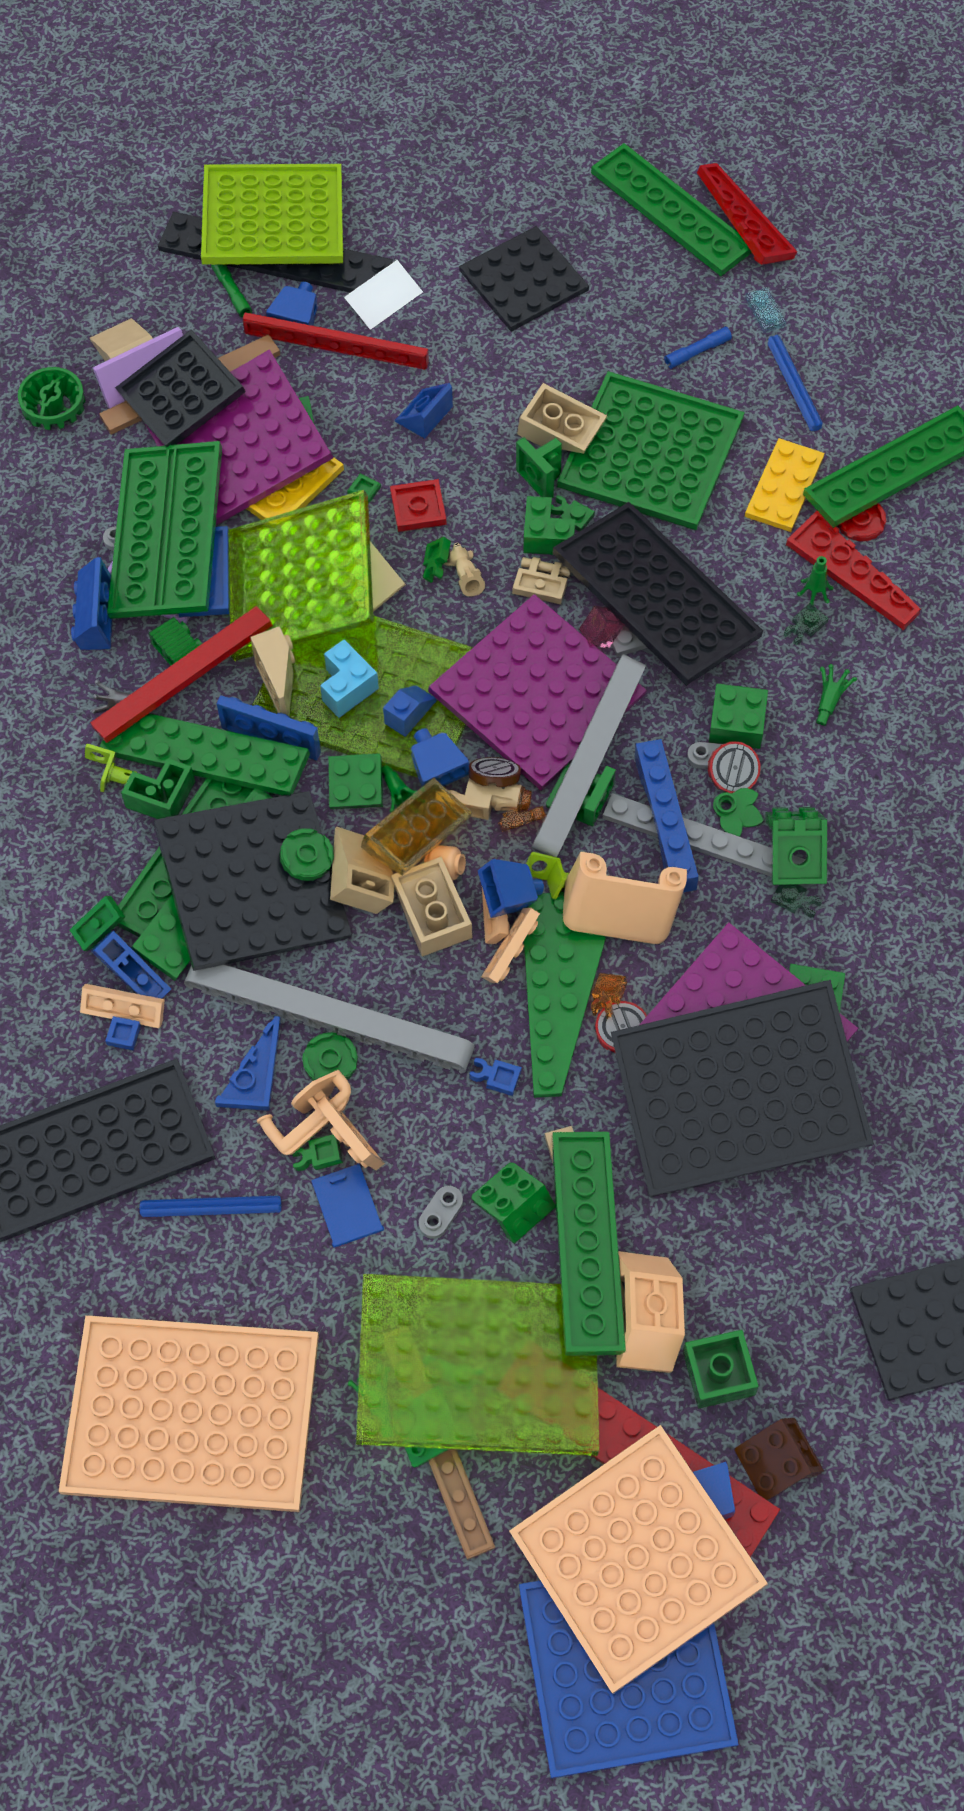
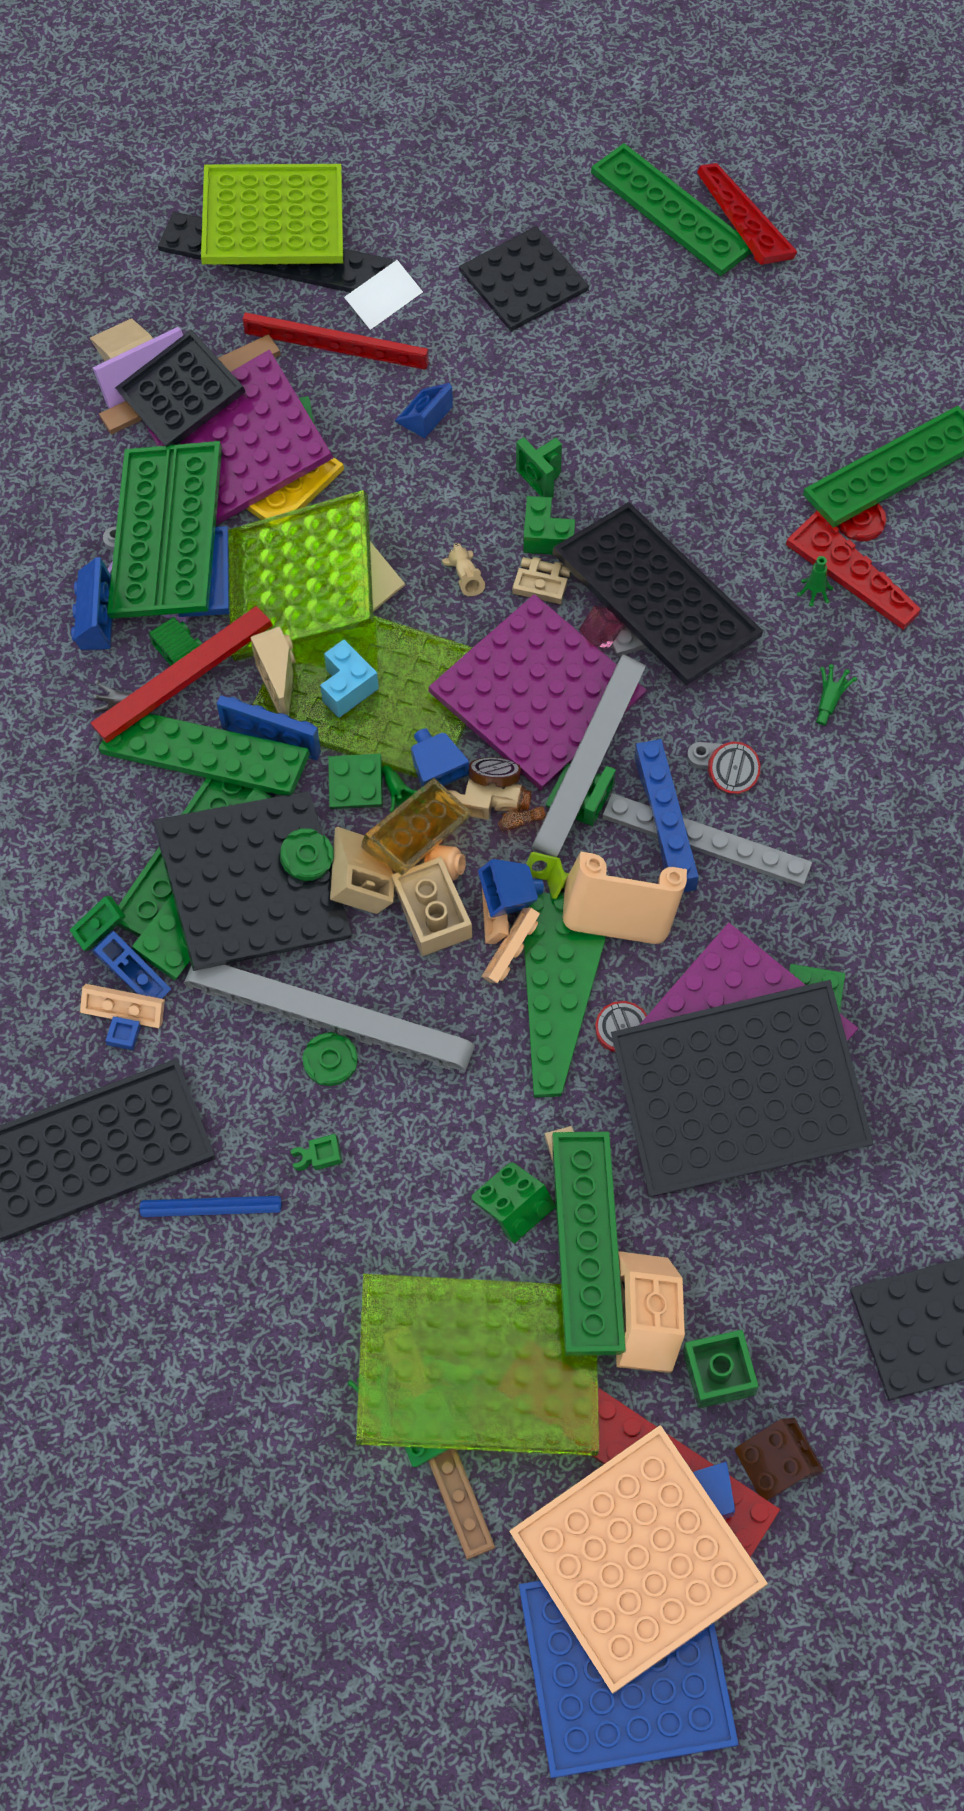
green gear [18,367,86,430] -> none
light nougat plate [59,1316,319,1512] -> none
lime bracket [85,744,138,792] -> none
green brick [121,758,195,819] -> none
green piece [211,264,252,318] -> none
blue wing [215,1016,281,1111] -> none
light nougat plate [257,1070,385,1170] -> none
blue torso [266,282,318,326] -> none
blue container [311,1164,384,1248] -> none
green tile [347,473,381,504] -> none
blue slope [383,685,437,737] -> none
red plate [390,479,447,532] -> none
light grey plate [419,1186,463,1239] -> none
green plate [423,537,451,583] -> none
blue plate [469,1058,522,1096] -> none
tan slope [517,383,607,454] -> none
green plate [551,495,595,531] -> none
green plate [557,371,745,530] -> none
clear orange plate [591,973,627,1018] -> none
blue piece [664,326,732,369] -> none
green brick [709,683,768,749] -> none
green plate [713,788,763,837] -> none
clear light blue plate [745,287,786,333] -> none
yellow plate [745,438,825,532] -> none
green bracket [765,807,827,885] -> none
blue axle [768,335,823,432] -> none
clear green plate [771,884,822,918] -> none
clear green plate [784,603,829,645] -> none

